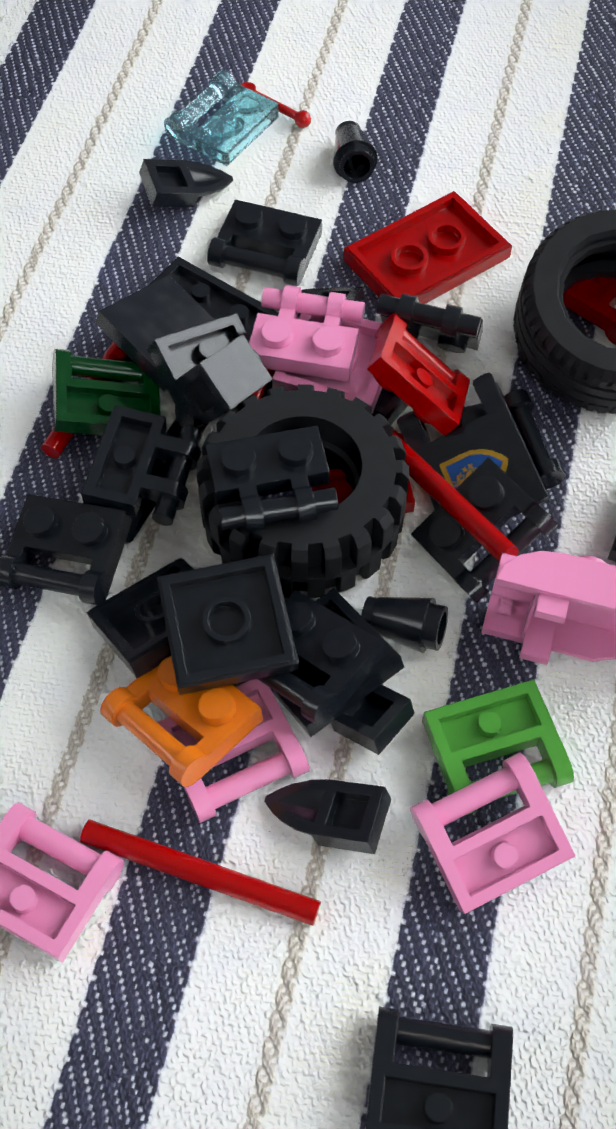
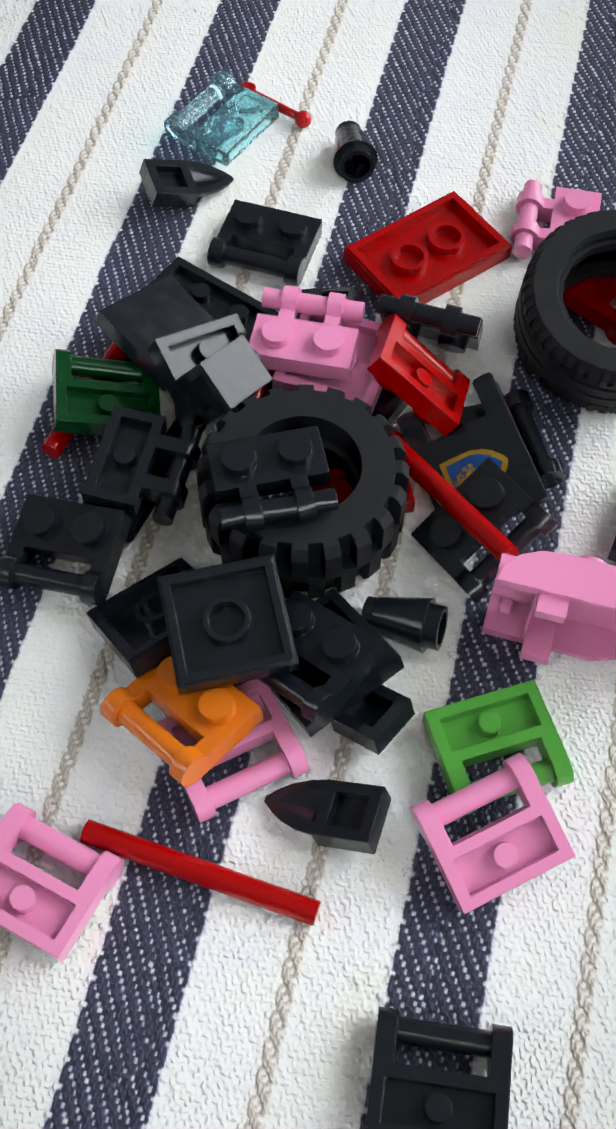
none -> bright pink plate [510,180,602,259]

